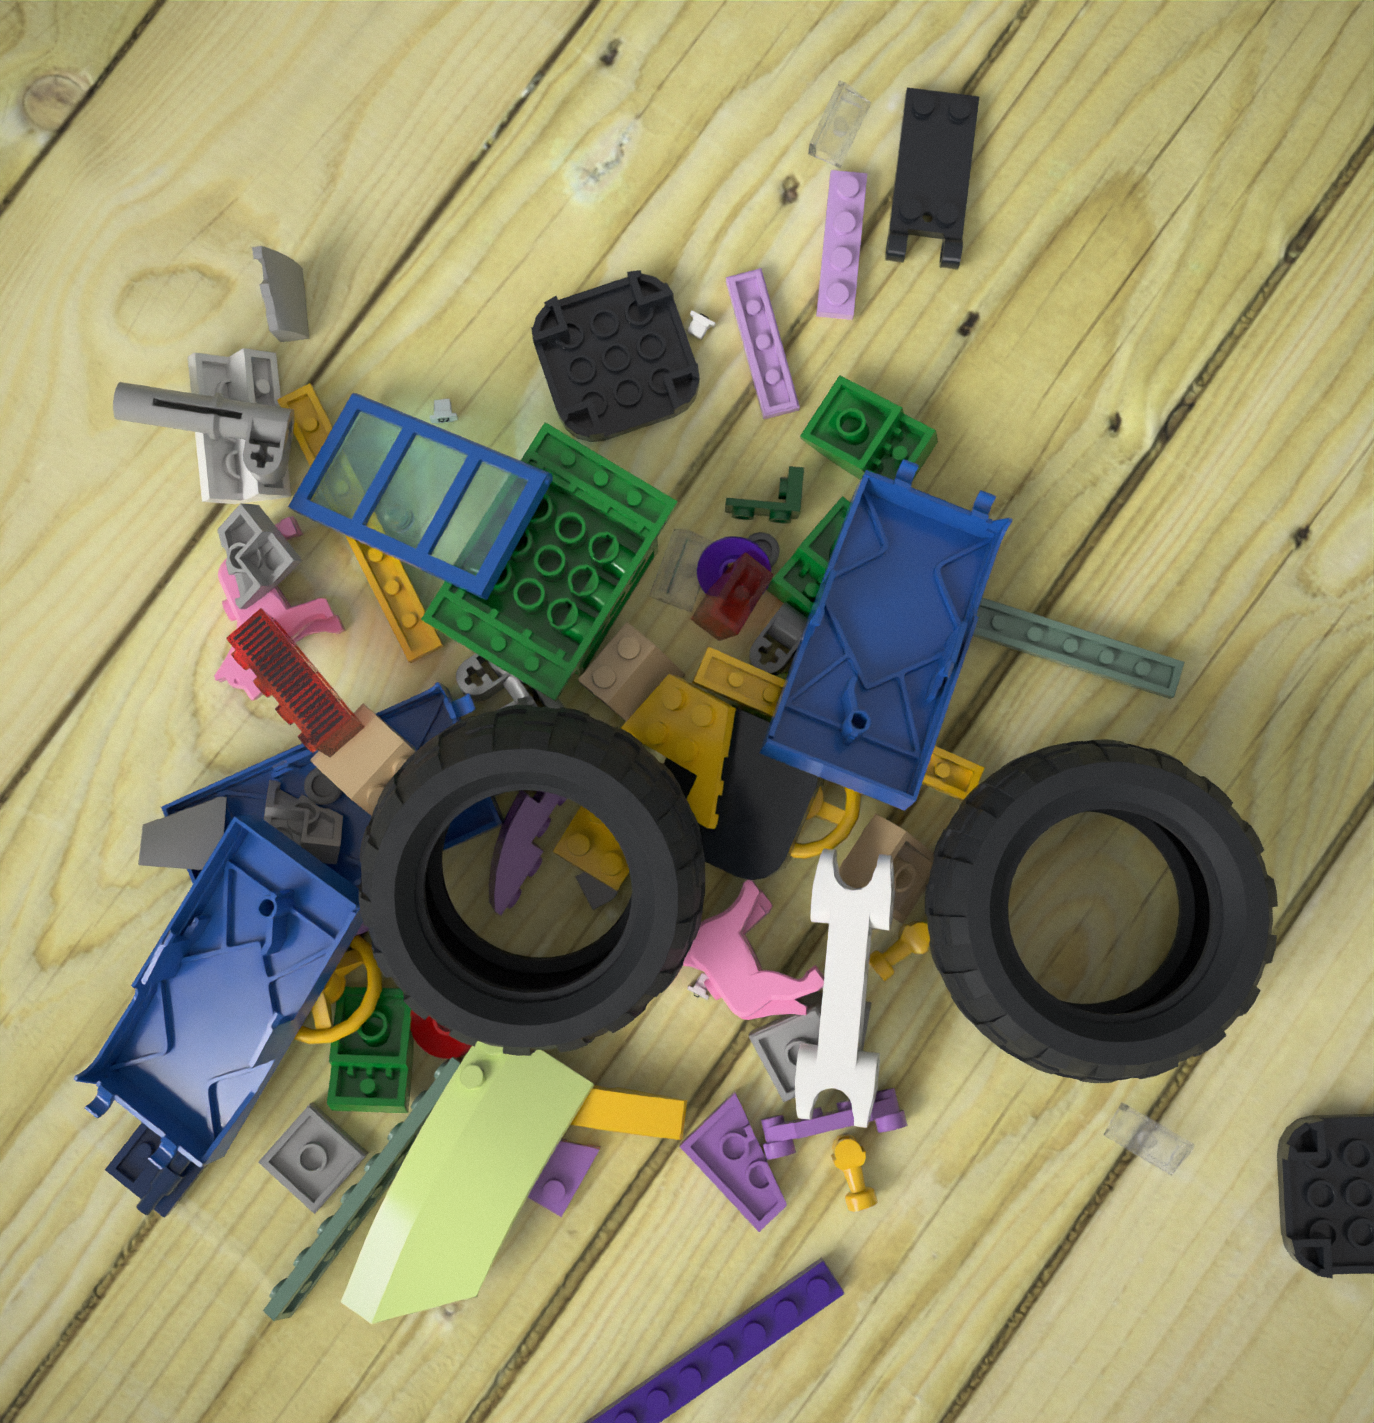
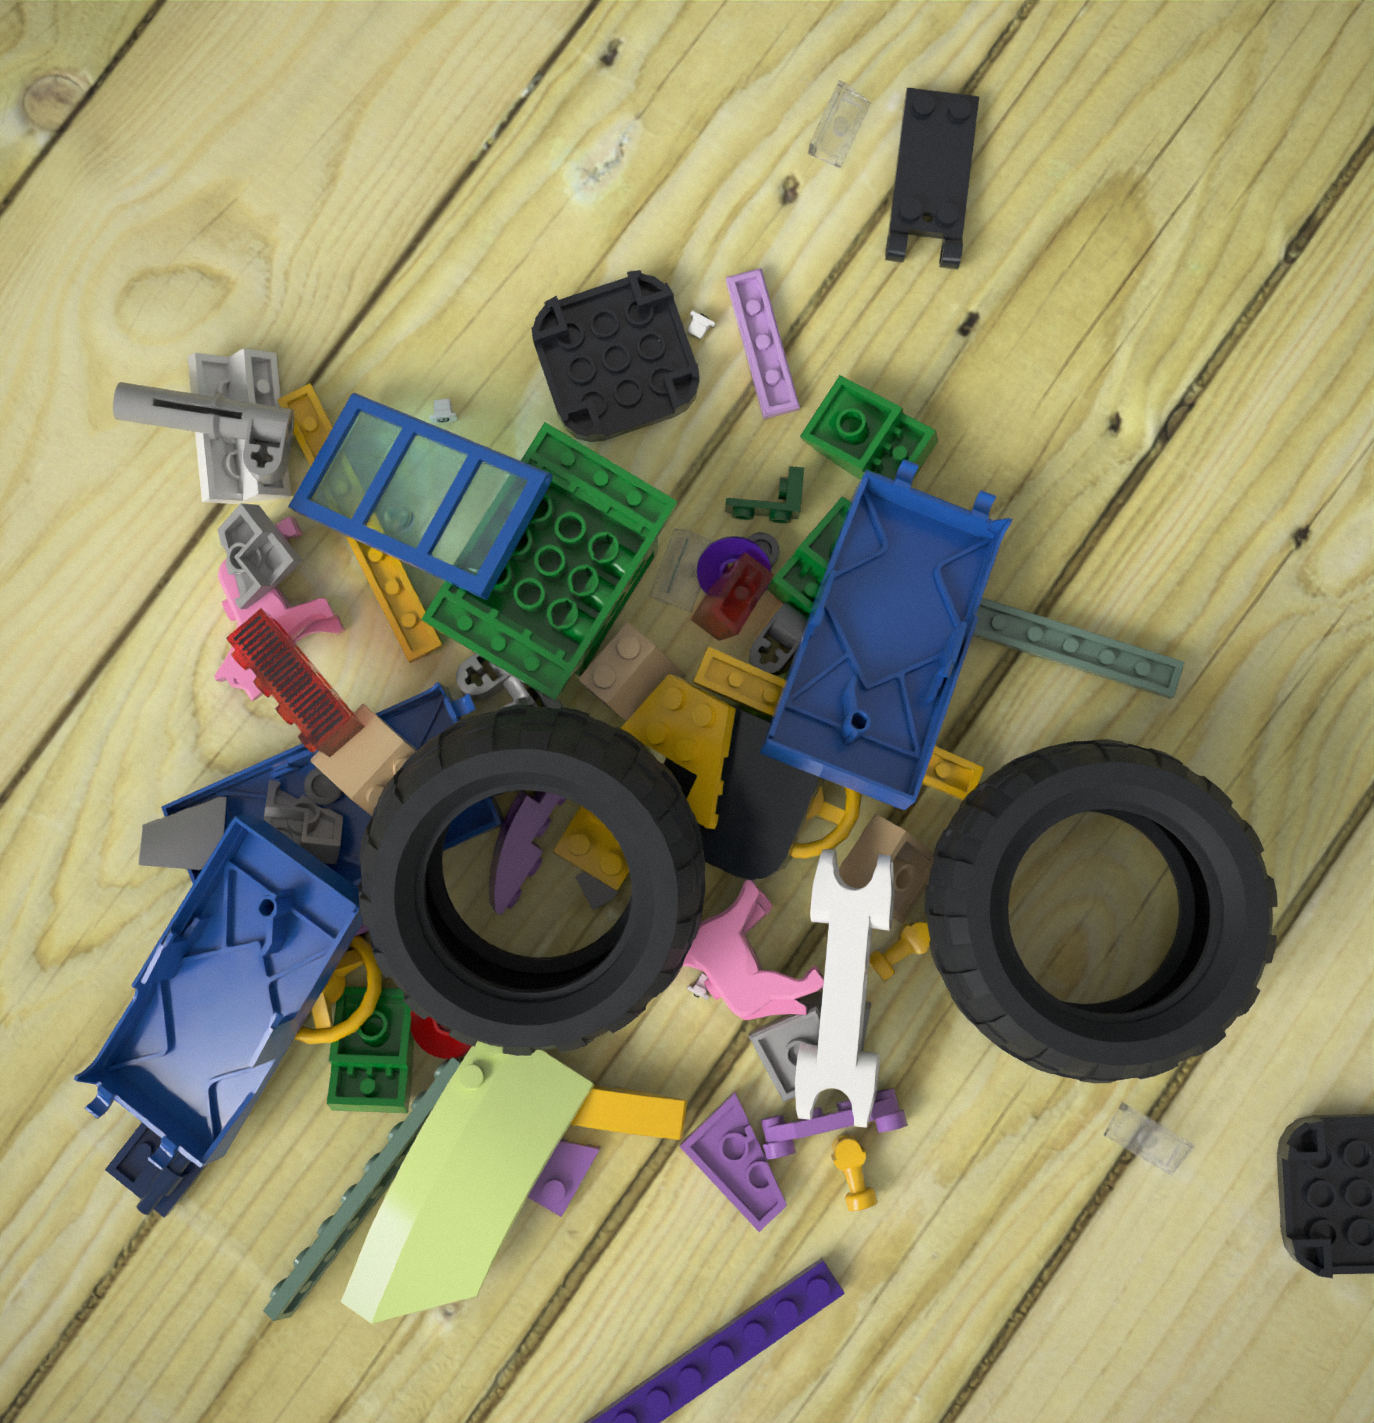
light grey slope [252,246,309,342] -> none
light grey tile [258,1102,368,1214] -> none
lavender plate [816,170,867,320] -> none

